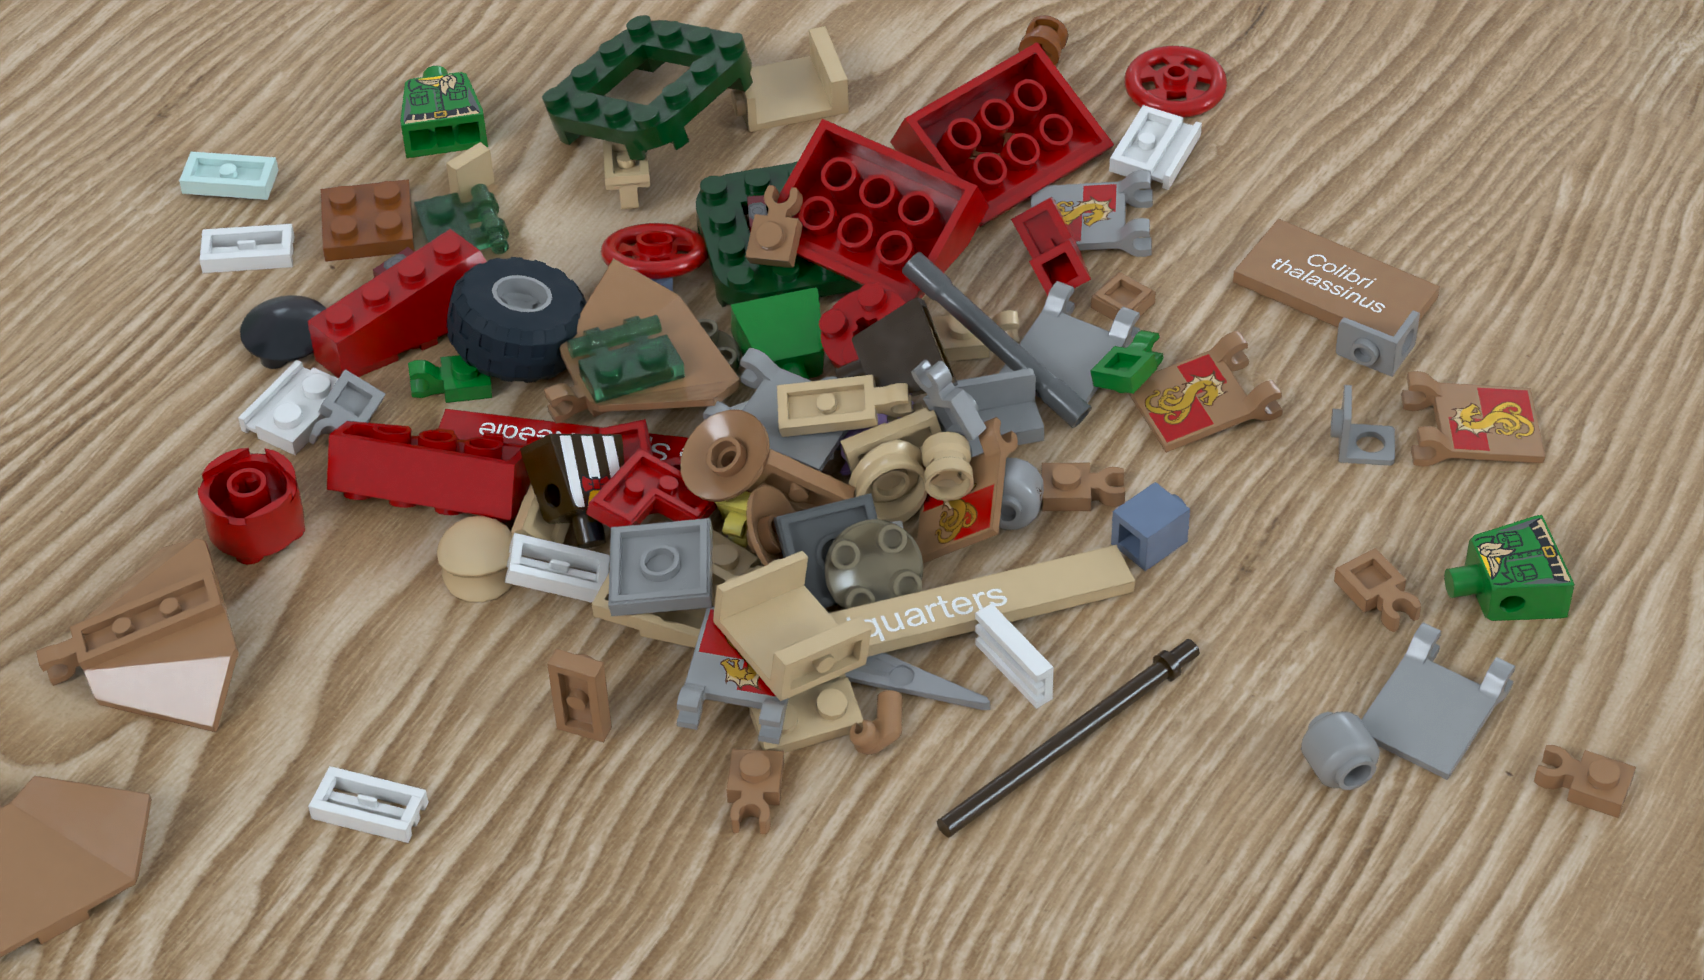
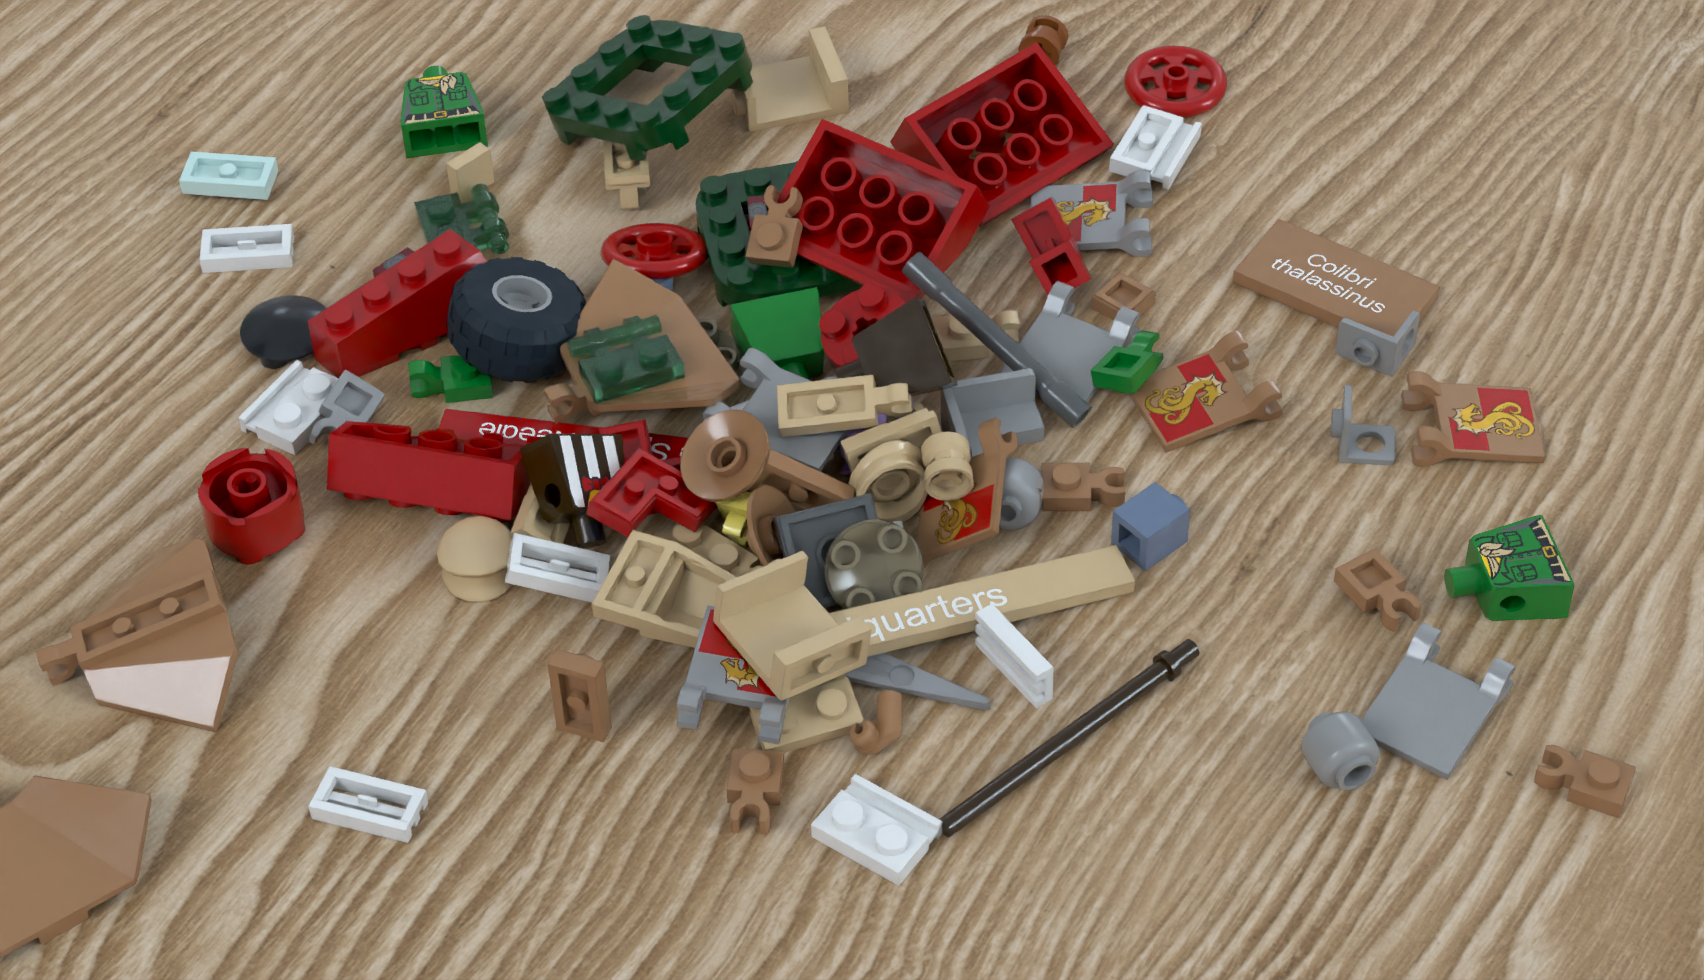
dark orange plate [321,179,415,262] -> none
light grey tile [608,518,713,616] -> none
light grey plate [911,360,986,440] -> none
none -> white plate [811,774,942,886]

